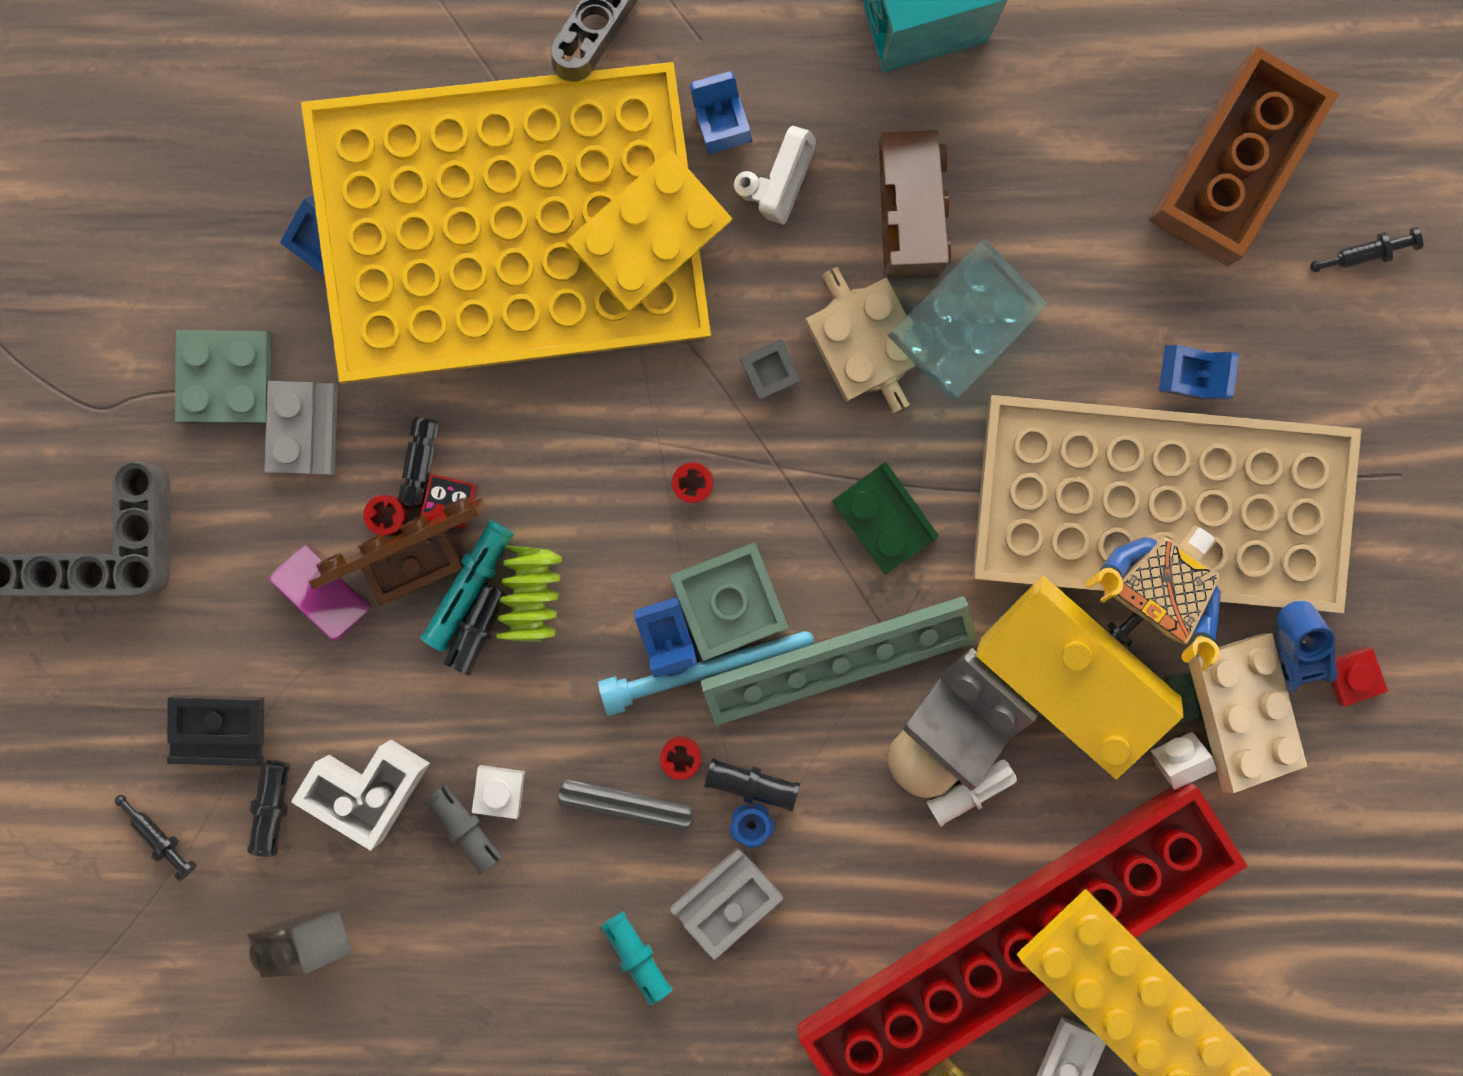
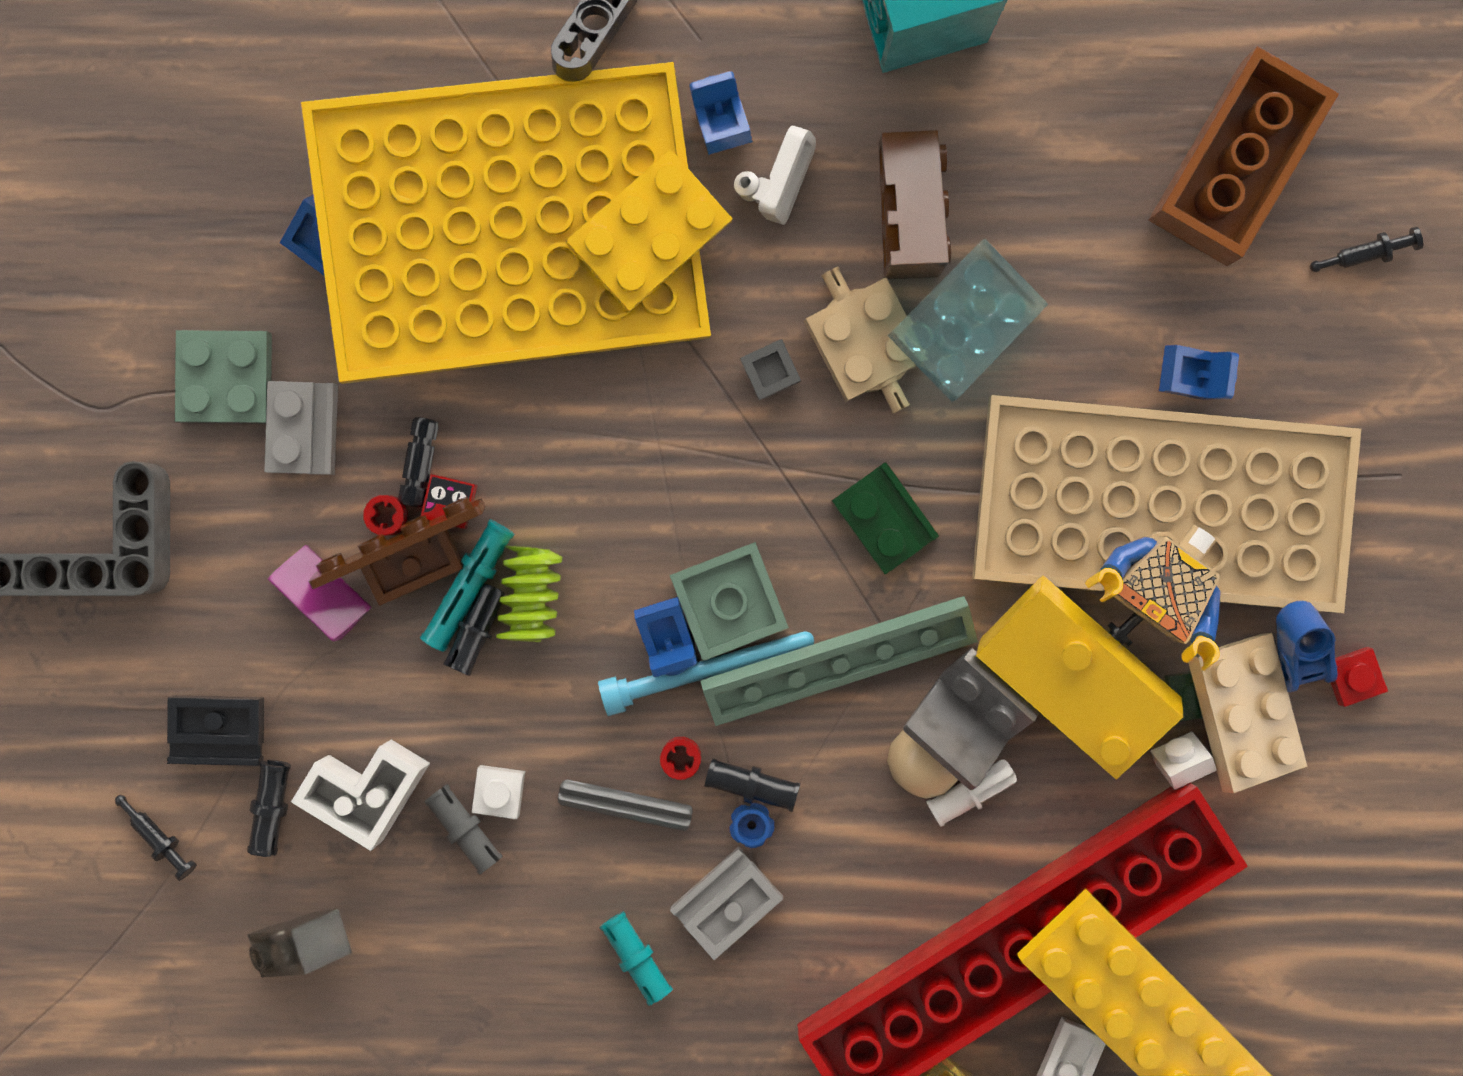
red bush [671,462,714,503] -> none

